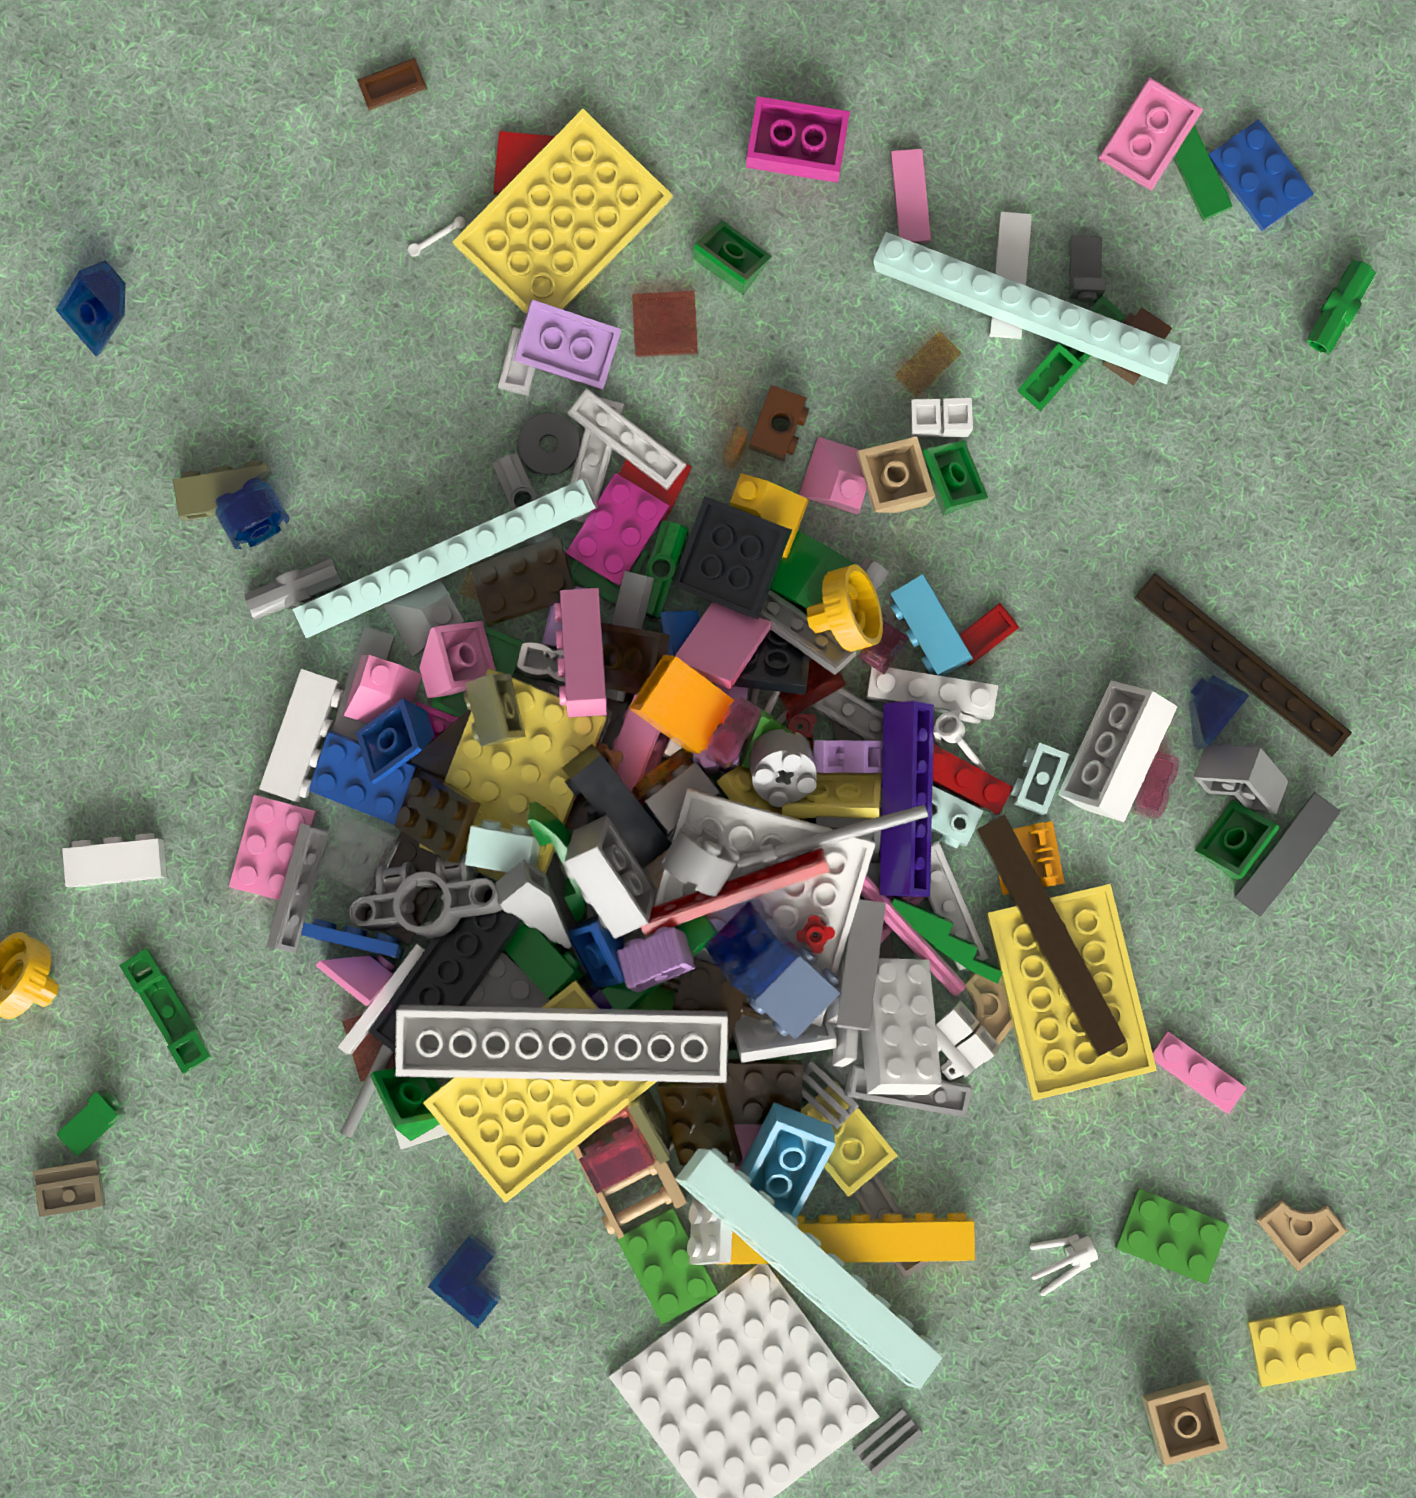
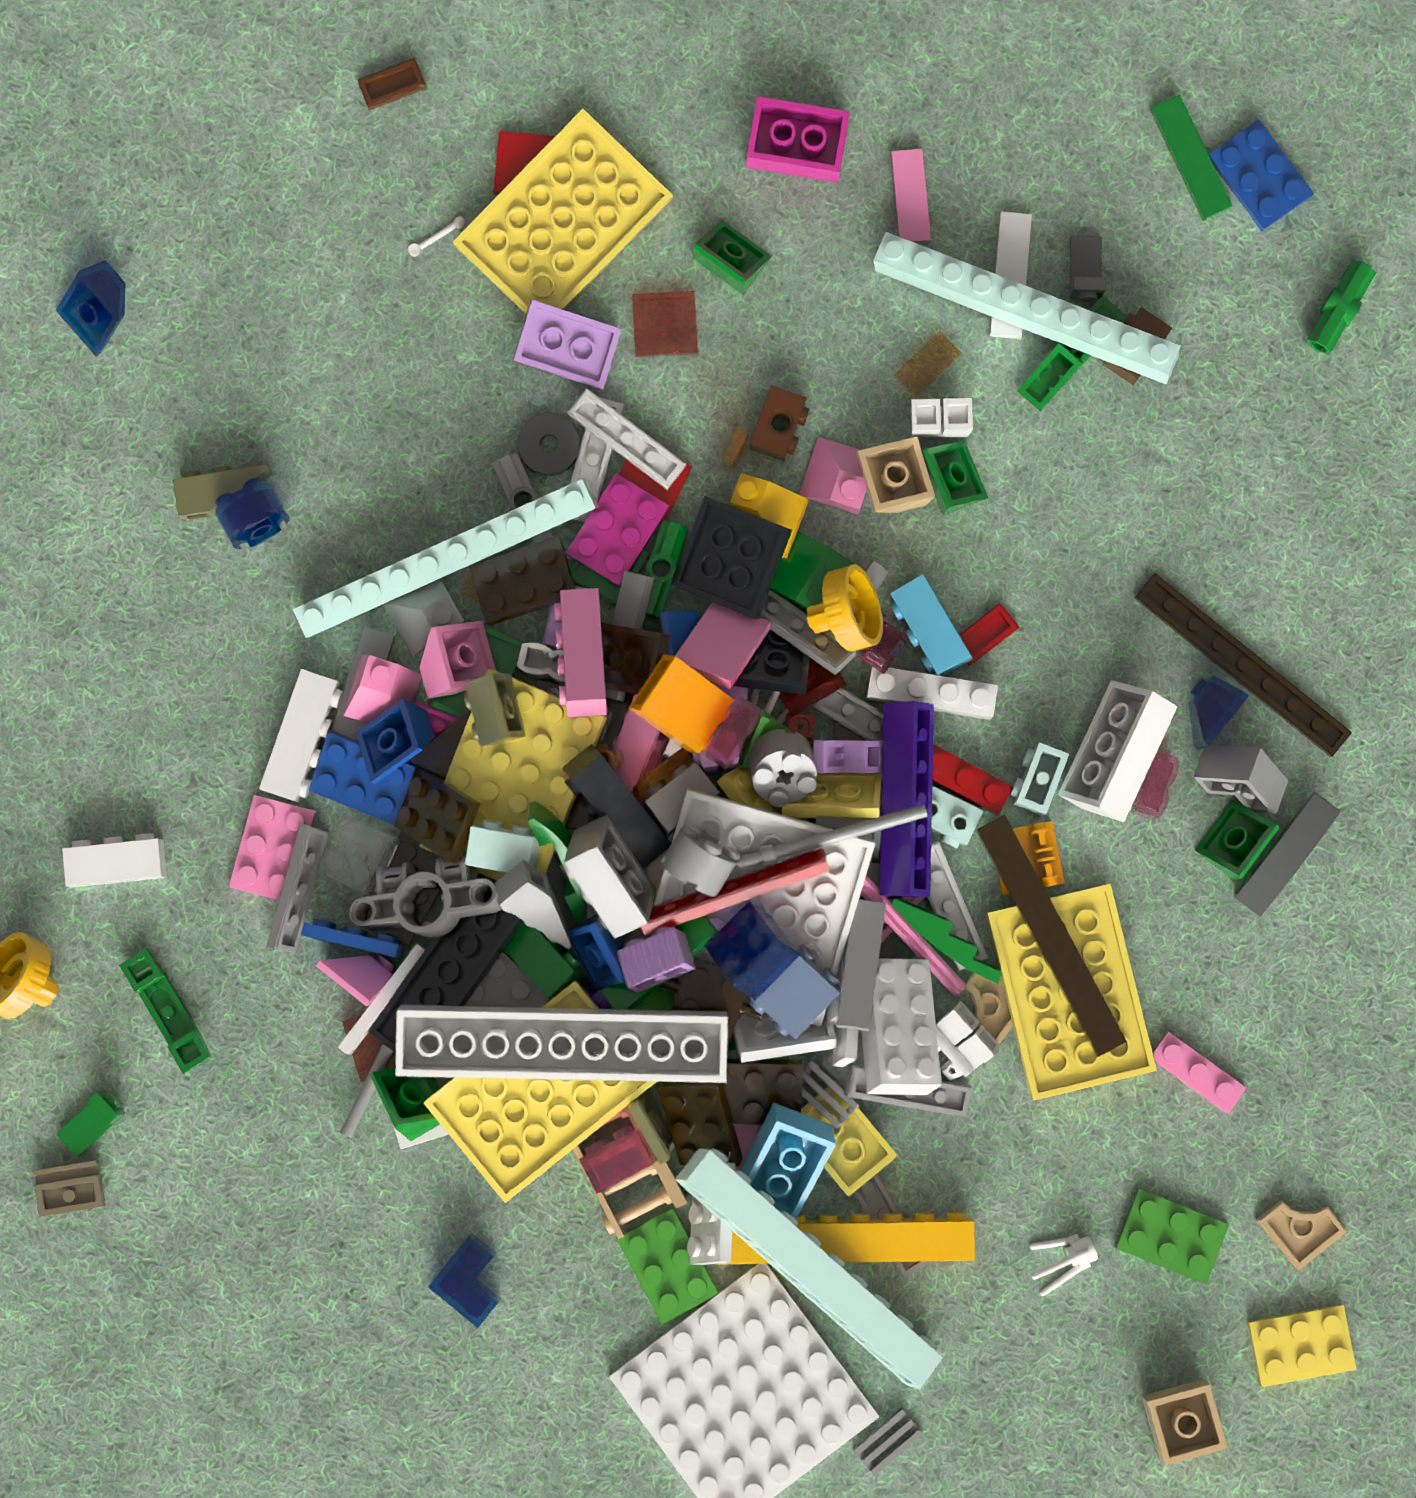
light grey piece [244,558,343,620] -> none
white tile [498,327,536,396] -> none
red plate [796,915,835,954] -> none
white plant [933,709,985,771] -> none
bright pink tile [1099,77,1203,191] -> none

